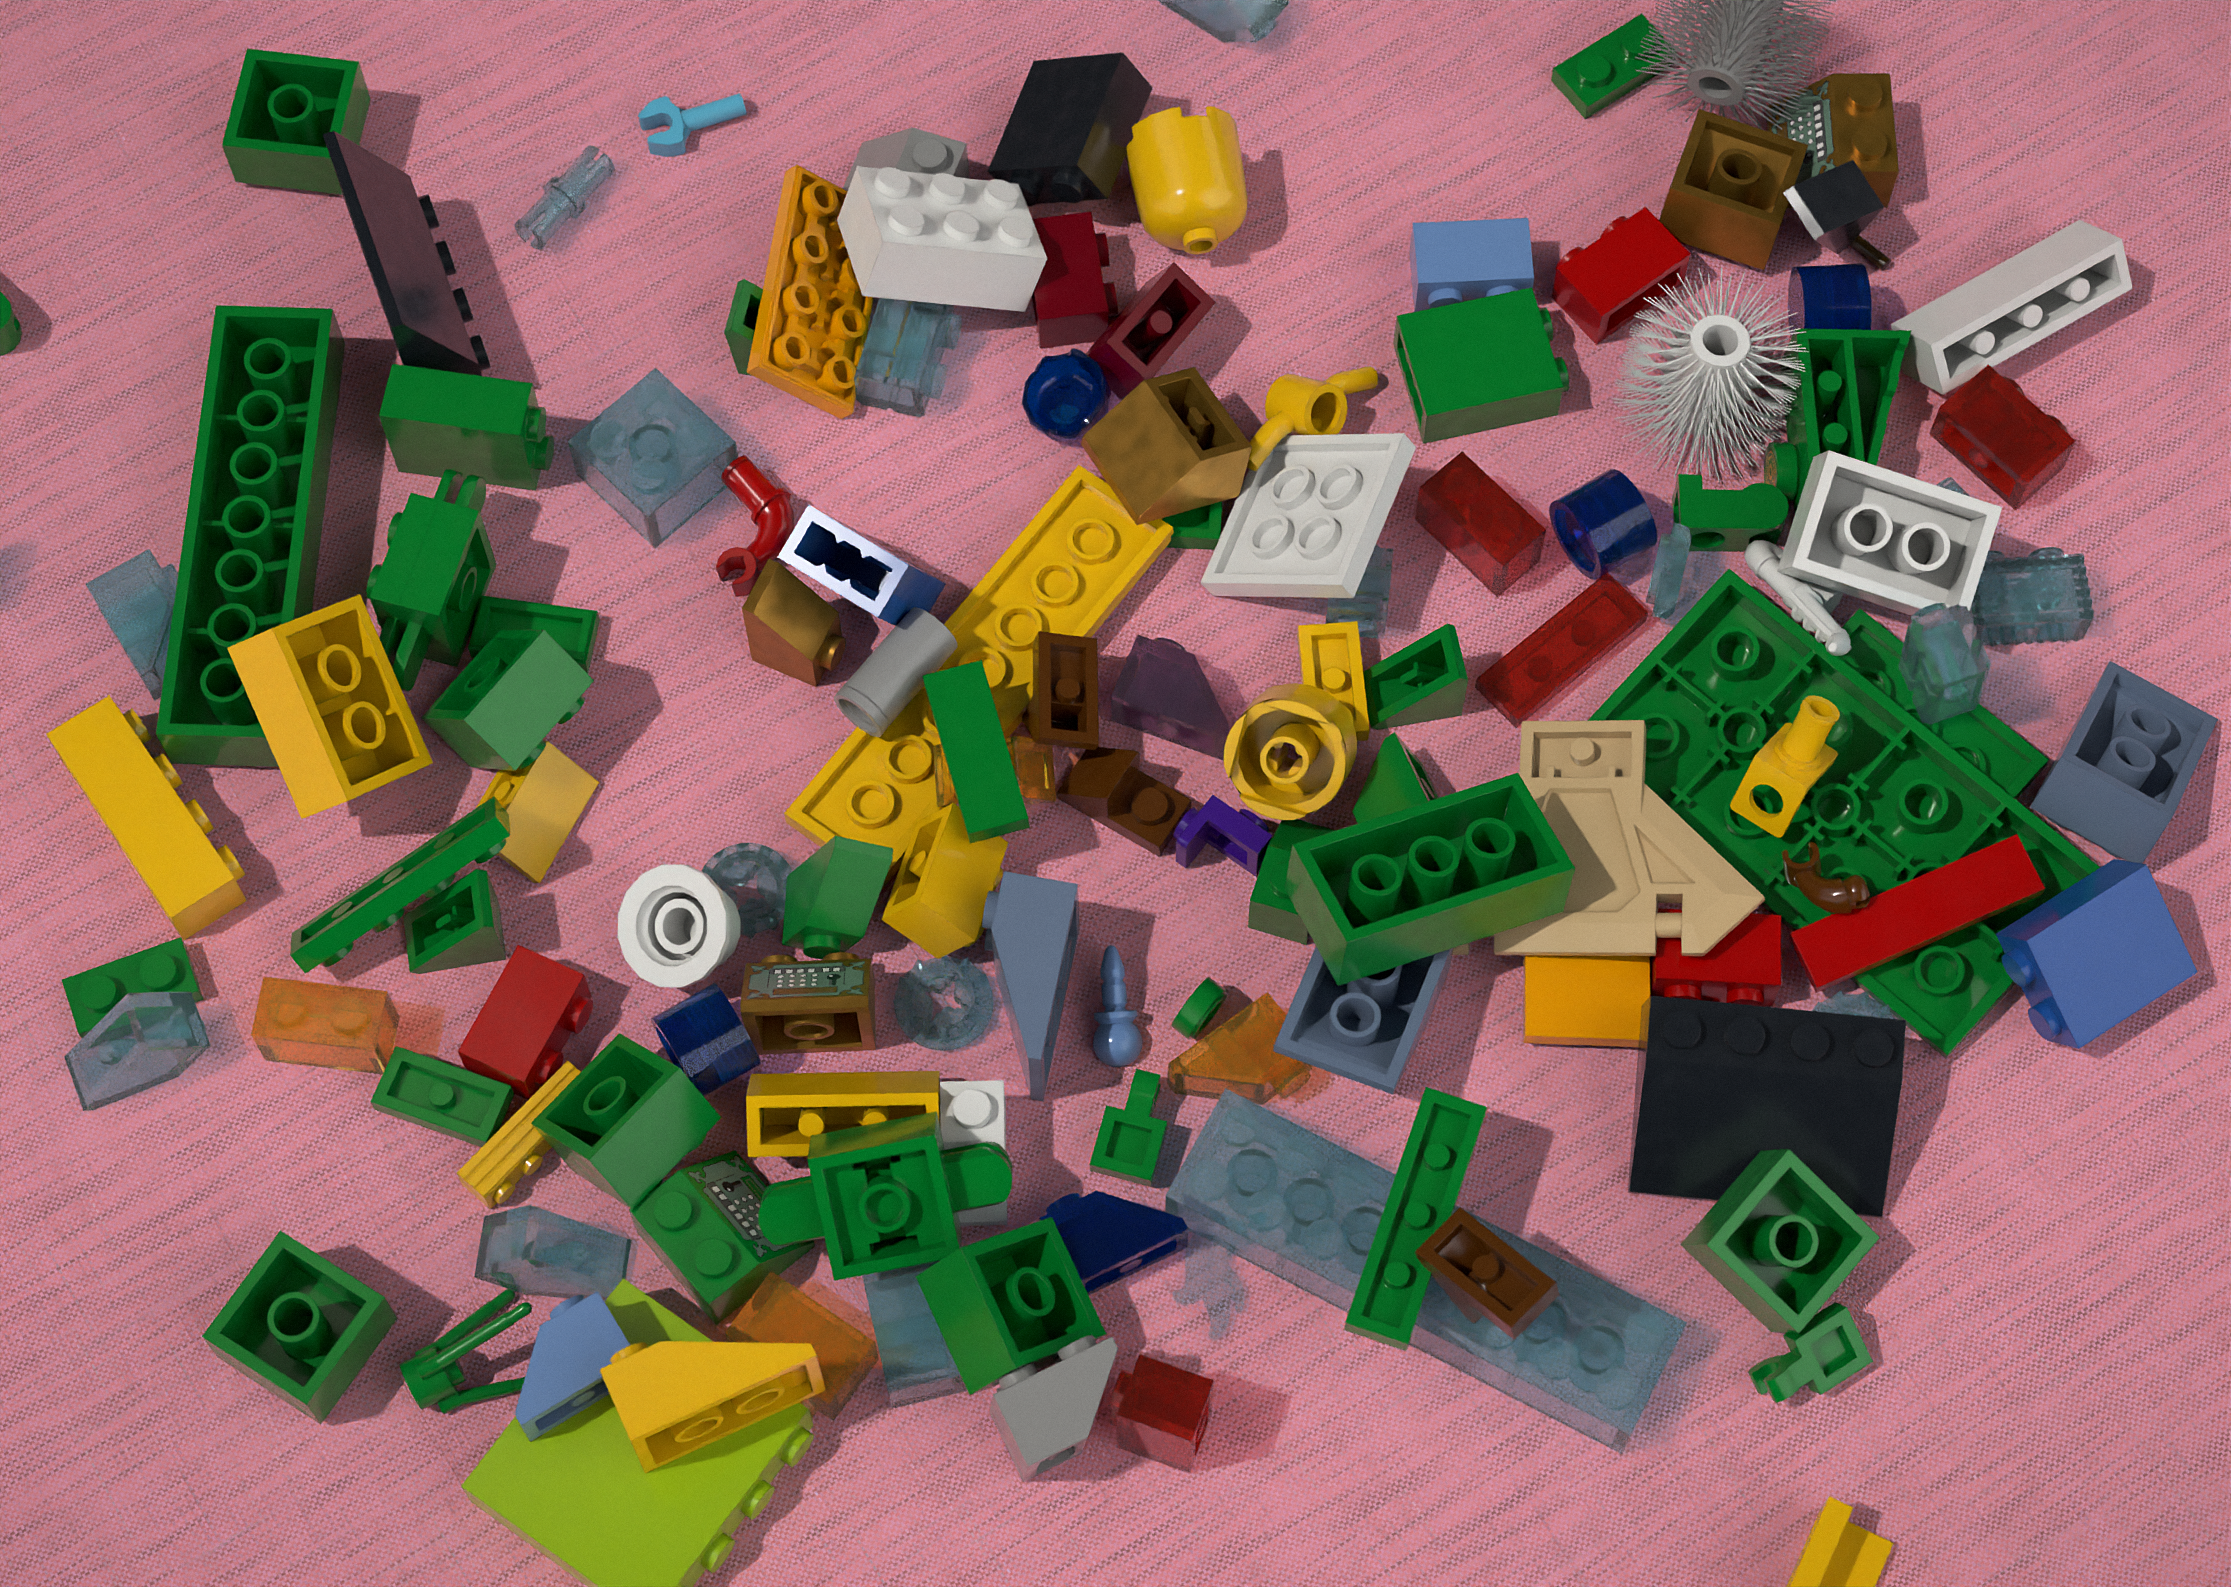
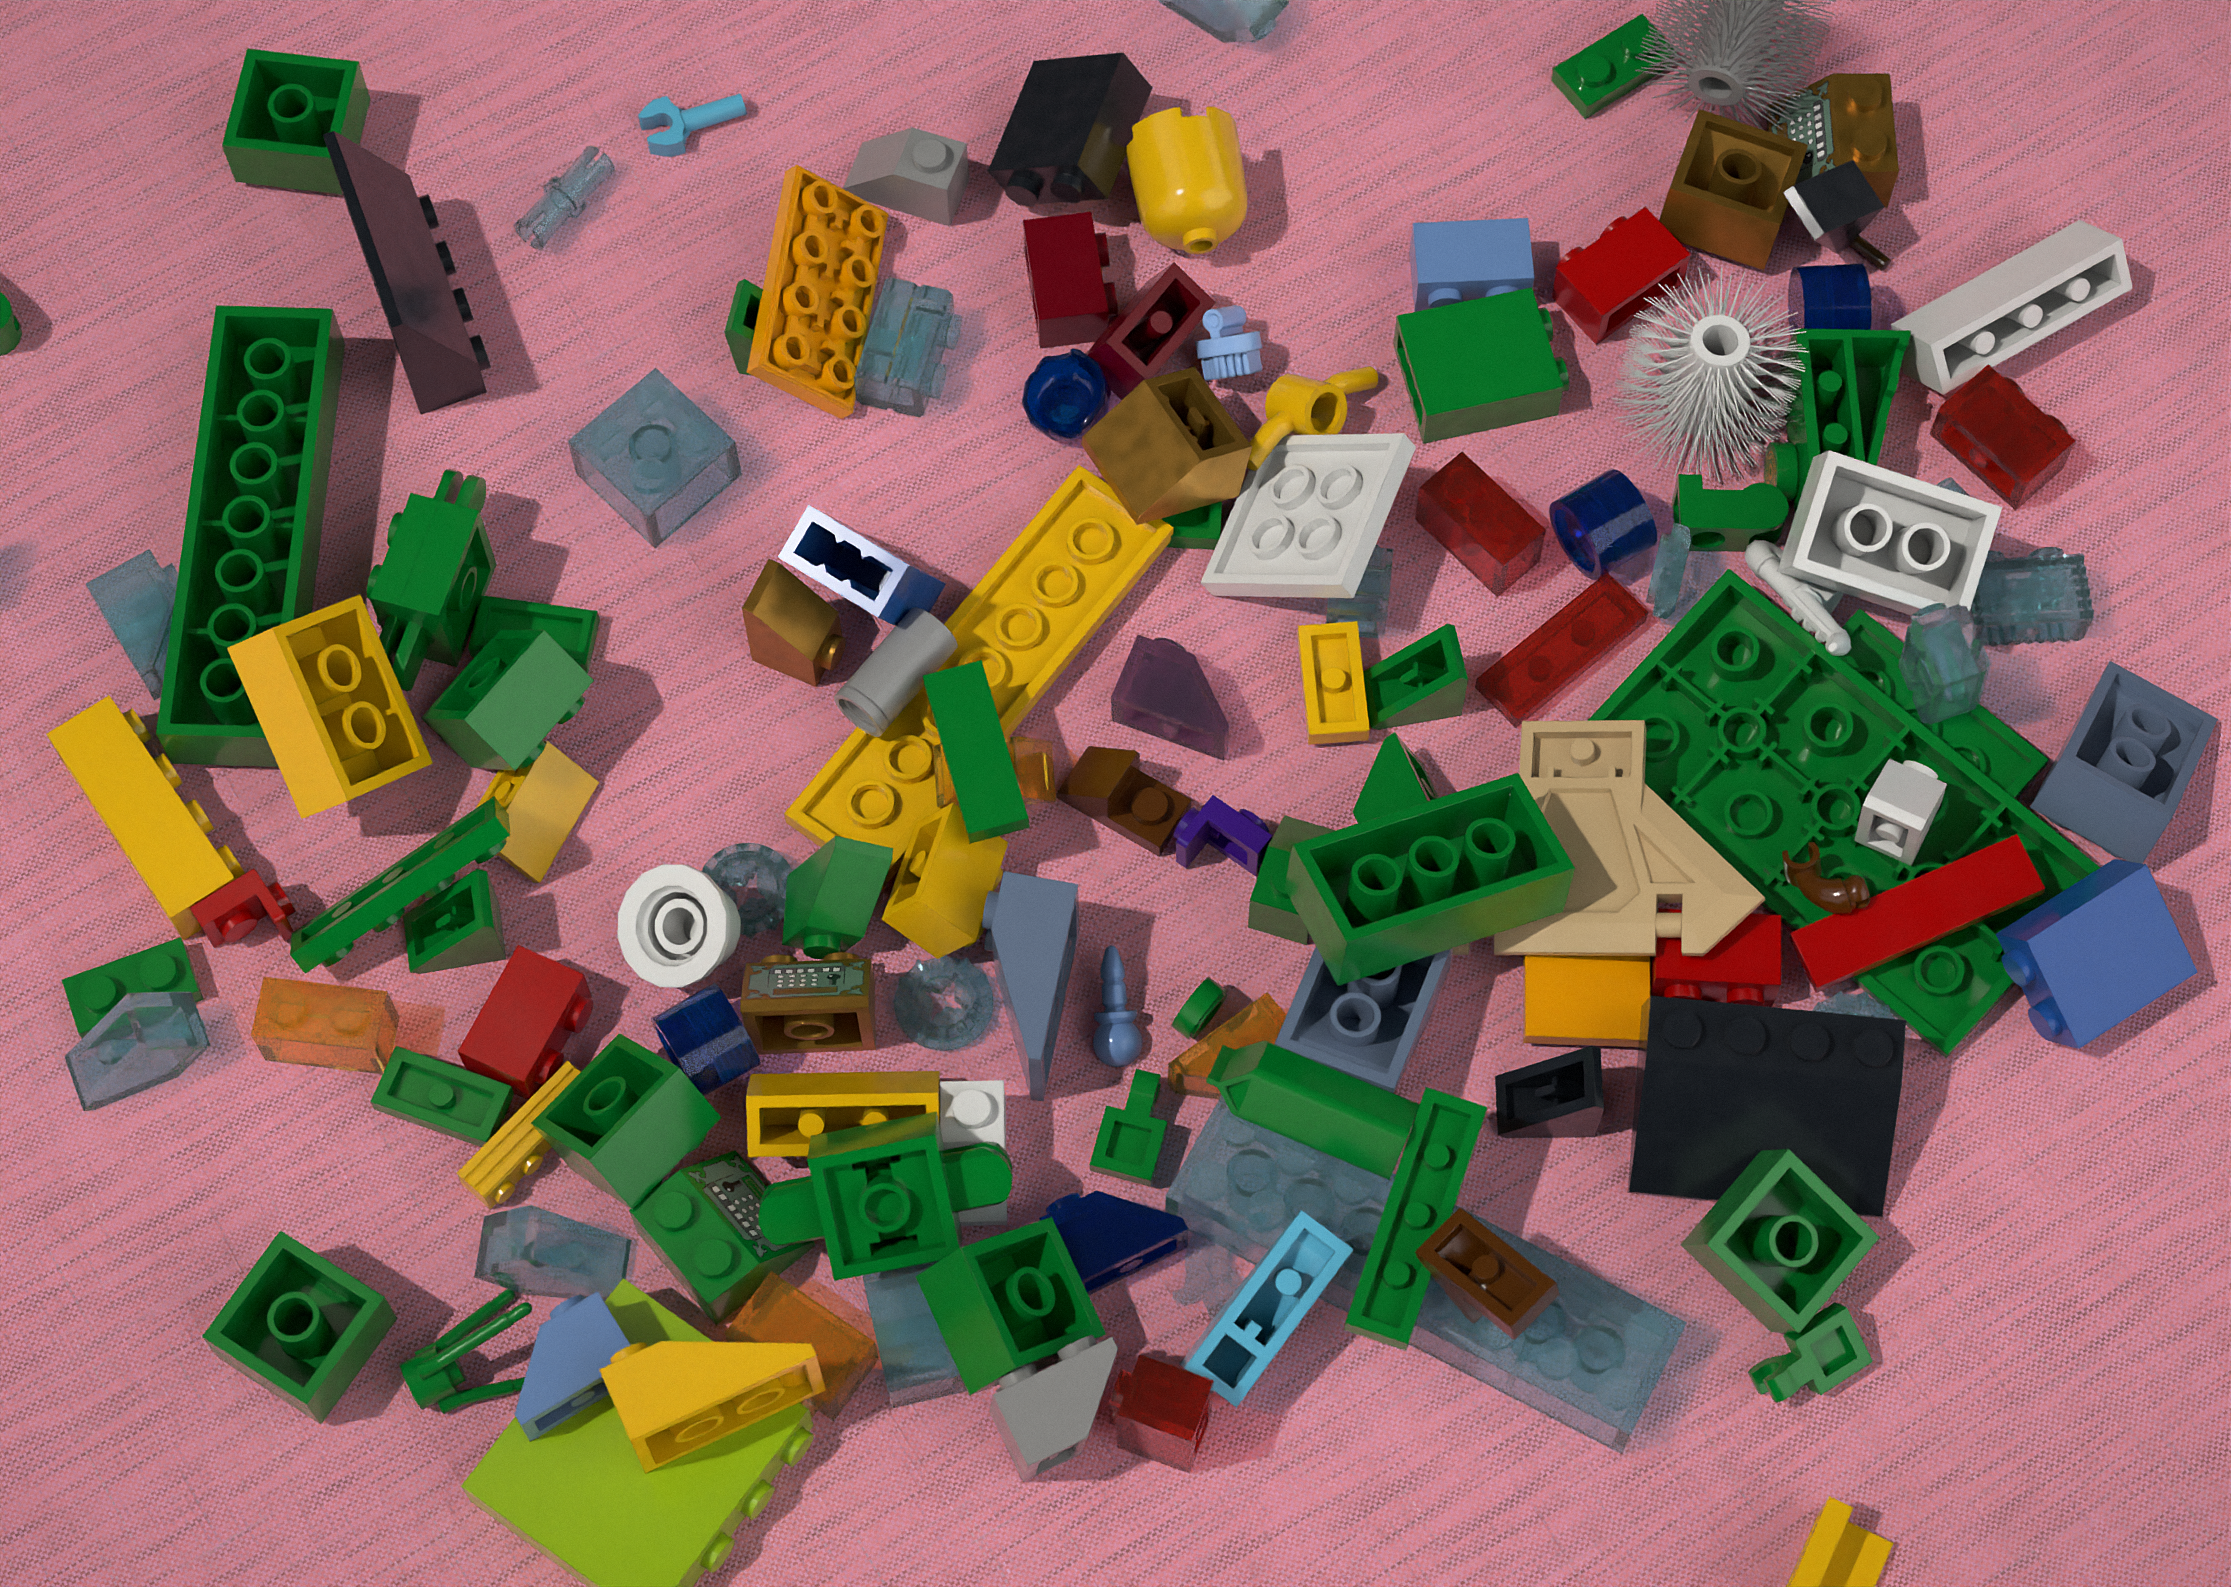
green brick [379,364,554,491] -> none
red piece [716,455,794,597] -> none
white brick [837,166,1047,312] -> none
reddish brown slope [1022,631,1099,750] -> none
yellow brick [1223,683,1357,820] -> none
yellow bracket [1730,695,1840,838] -> none
none -> red bracket [190,868,296,948]
none -> medium azure slope [1180,1210,1354,1408]
none -> light blue piece [1195,305,1262,381]
none -> green piece [1206,1041,1420,1180]
none -> black slope [1495,1045,1604,1138]
none -> white slope [1854,759,1947,866]

